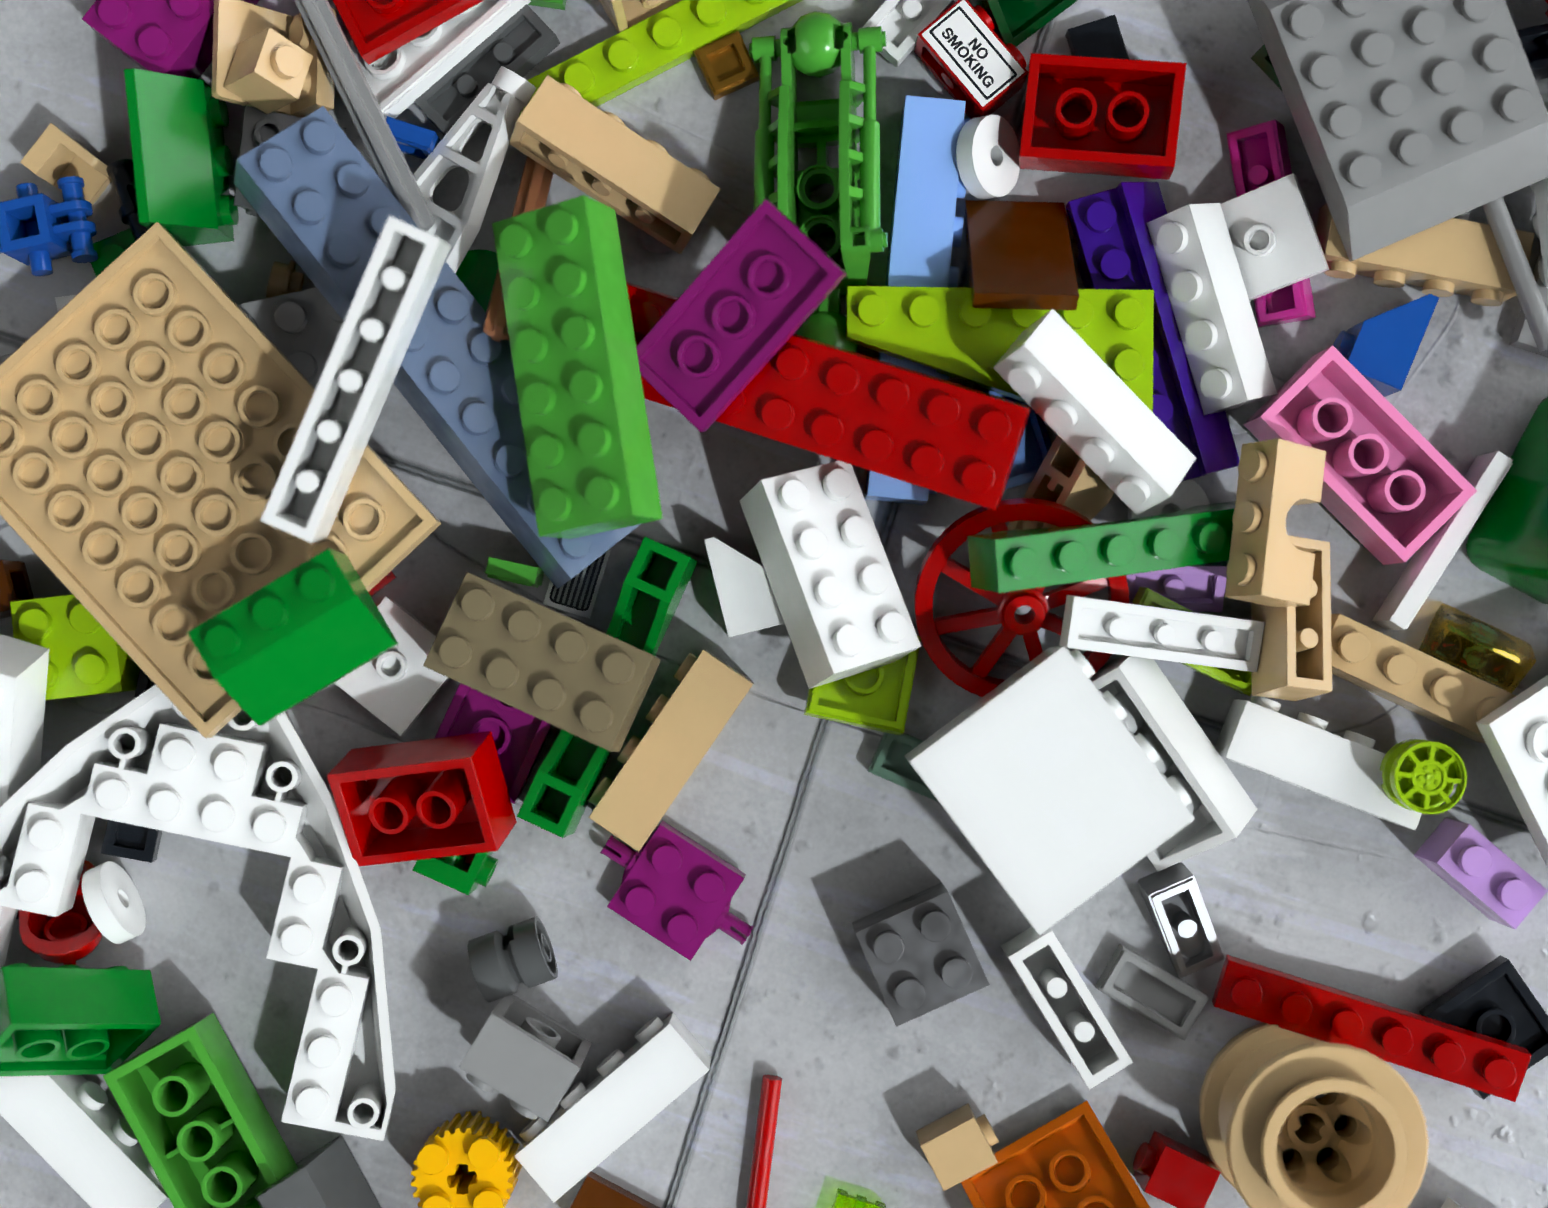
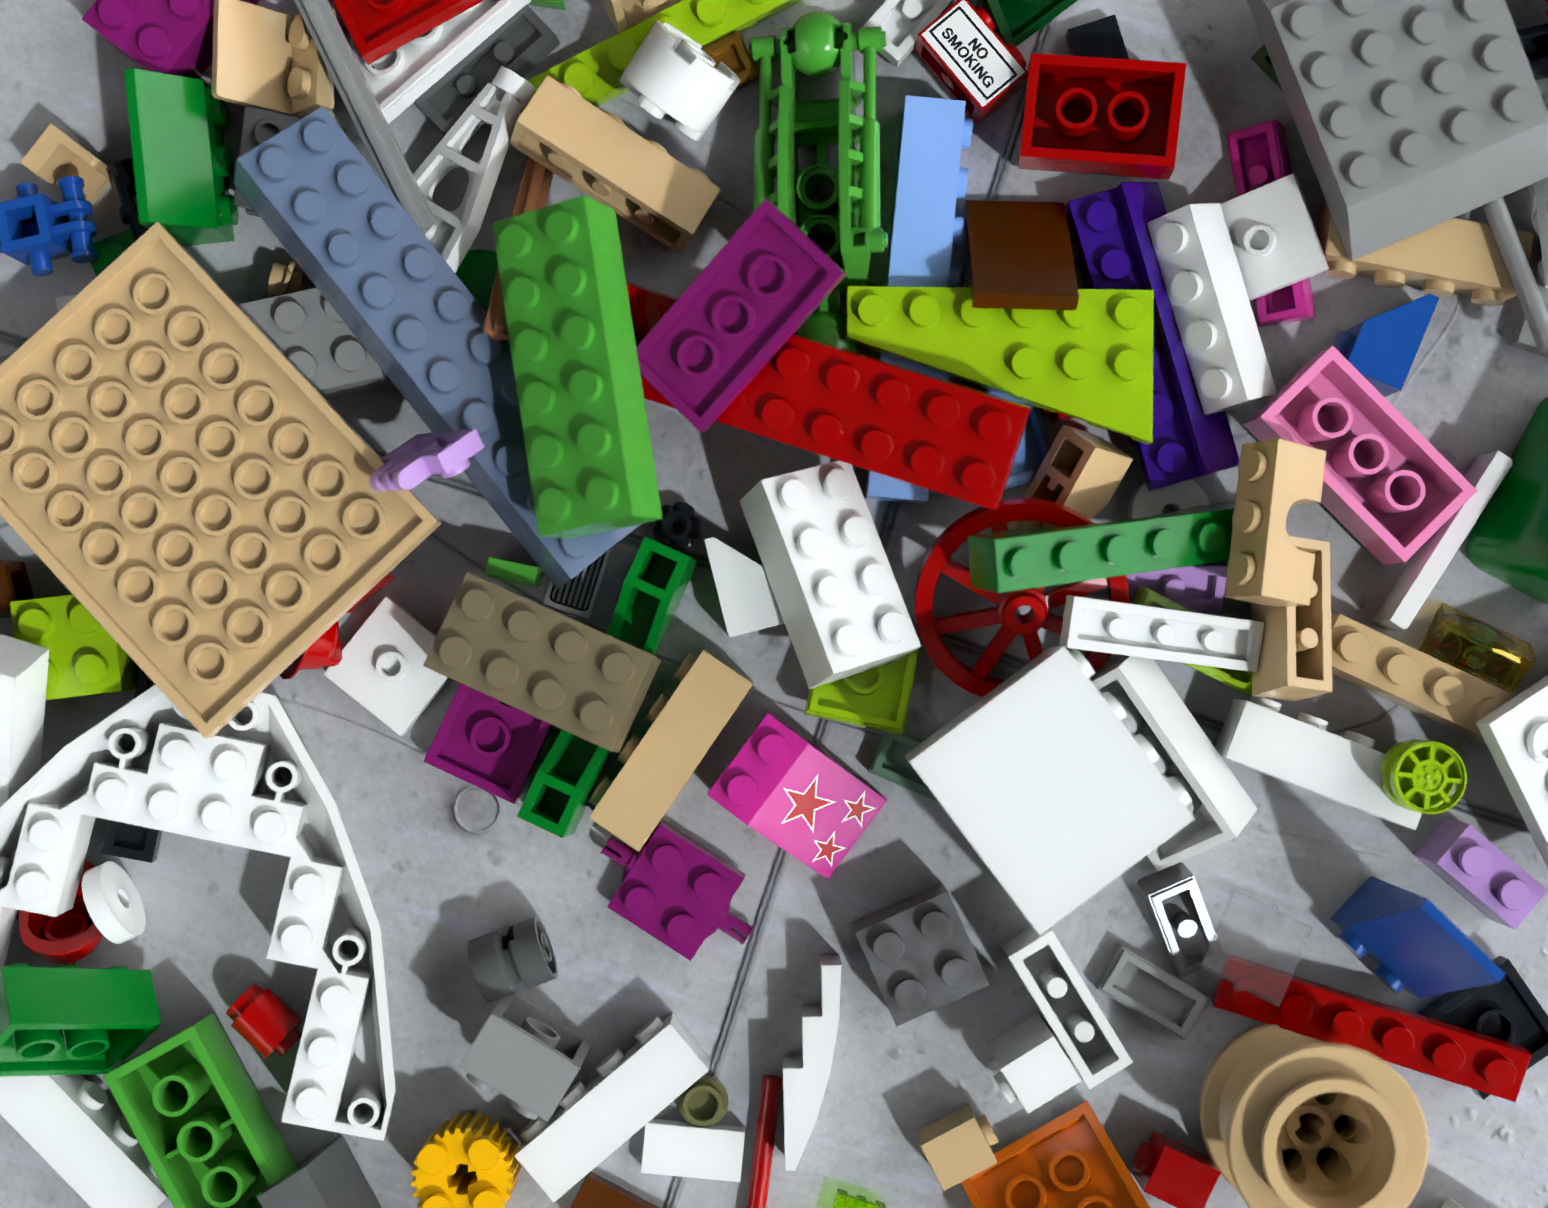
green slope [187,548,398,726] -> none
tan brick [223,27,313,114] -> none
white brick [260,216,451,543] -> none
red brick [327,731,517,866] -> none
blue tile [386,116,441,159] -> none
green bracket [413,852,498,895] -> none
white piece [956,115,1020,199] -> none
white brick [993,309,1196,515] -> none
none -> red brick [225,983,303,1059]
none -> lavender hinge [369,429,485,491]
none -> white brick [619,20,741,141]
none -> white tile [641,1118,745,1182]
none -> black plate [653,502,702,551]
none -> olive plate [678,1075,728,1128]
none -> dark pink slope [707,710,887,880]
none -> white slope [782,955,841,1171]
none -> white brick [987,1013,1081,1114]
none -> clear piece [1200,889,1313,1006]
none -> blue slope [1330,876,1506,998]

